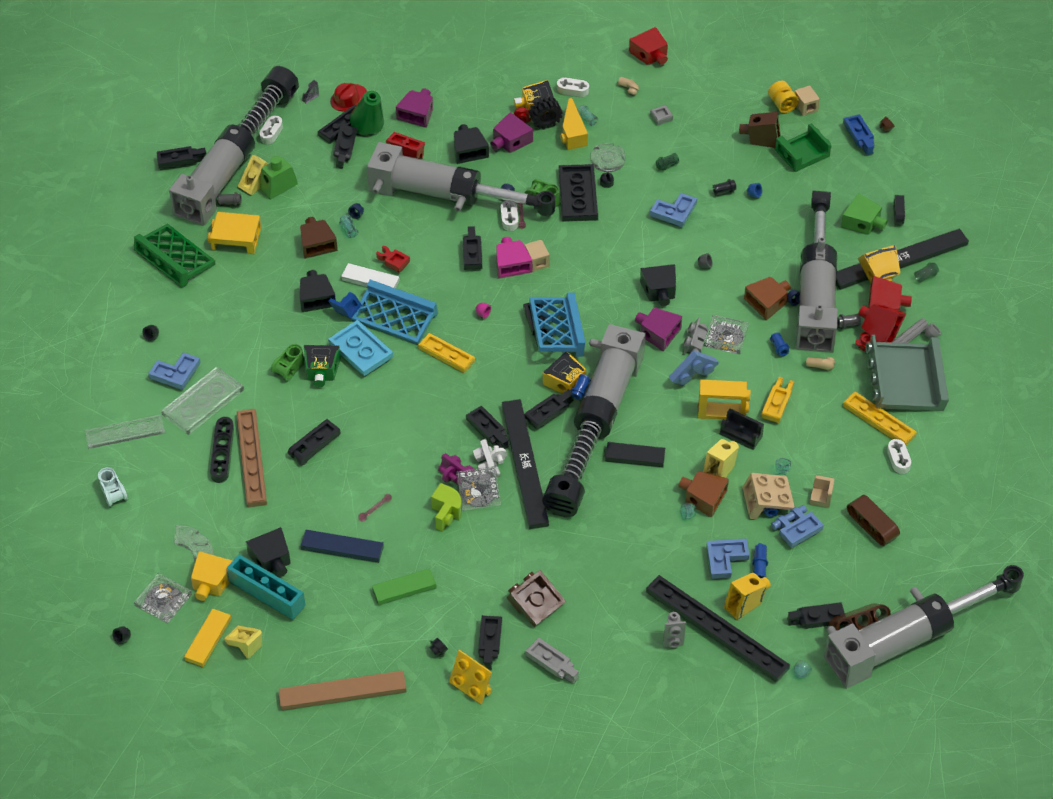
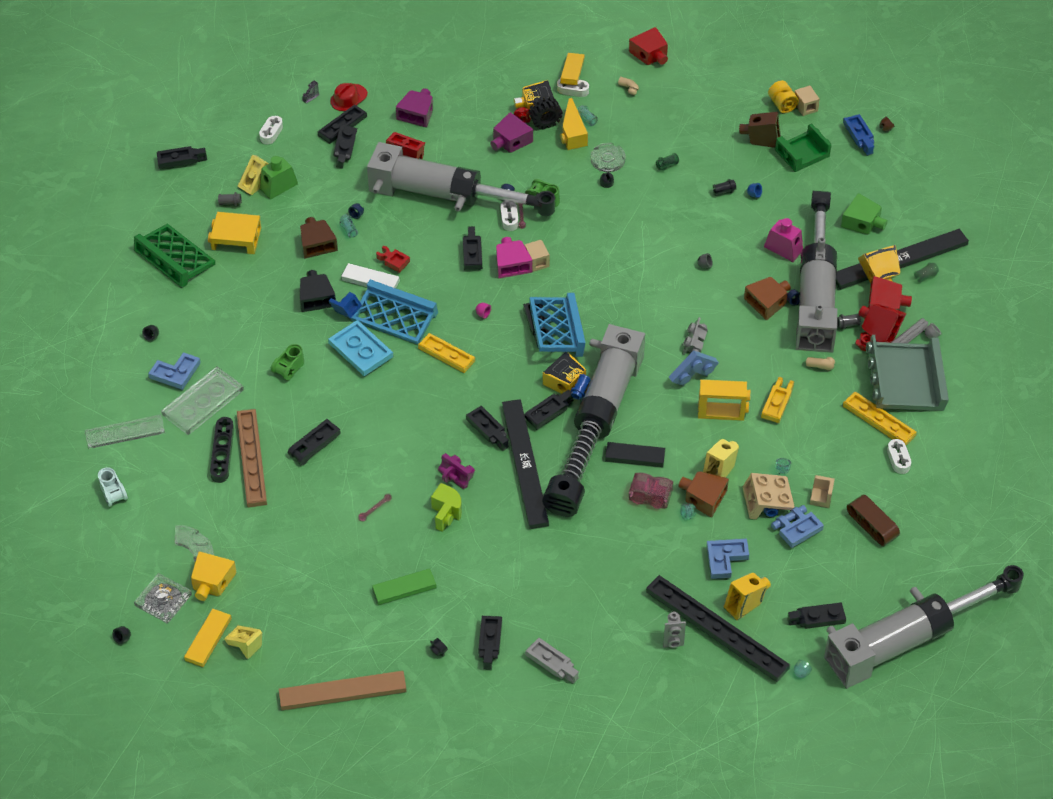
piece [169,66,299,226] -> none
teal brick [226,554,305,620] -> none
black torso [246,527,291,577] -> none
dark blue tile [301,530,384,563] -> none
torso [304,345,341,387] -> none
green cone [350,91,384,136] -> none
yellow hinge [449,650,492,704] -> none
black torso [454,124,489,164] -> none
clear tile [456,466,502,511] -> none
white hips [473,439,507,478] -> none
plate [507,570,566,627] -> none
black tile [558,164,598,222] -> none
magenta torso [635,308,682,351] -> none
black torso [640,264,676,306] -> none
light grey tile [650,105,673,125] -> none
medium blue plate [650,193,697,227] -> none
clear tile [704,315,749,354] -> none
black hinge [719,409,764,450] -> none
blue axle [752,543,768,579] -> none
blue pin [770,332,790,356] -> none
reddish brown beam [829,603,891,631] -> none
black beam [893,195,905,225] -> none
none -> yellow tile [560,53,585,85]
none -> clear pink brick [629,473,673,509]
none -> dark pink torso [764,218,803,262]

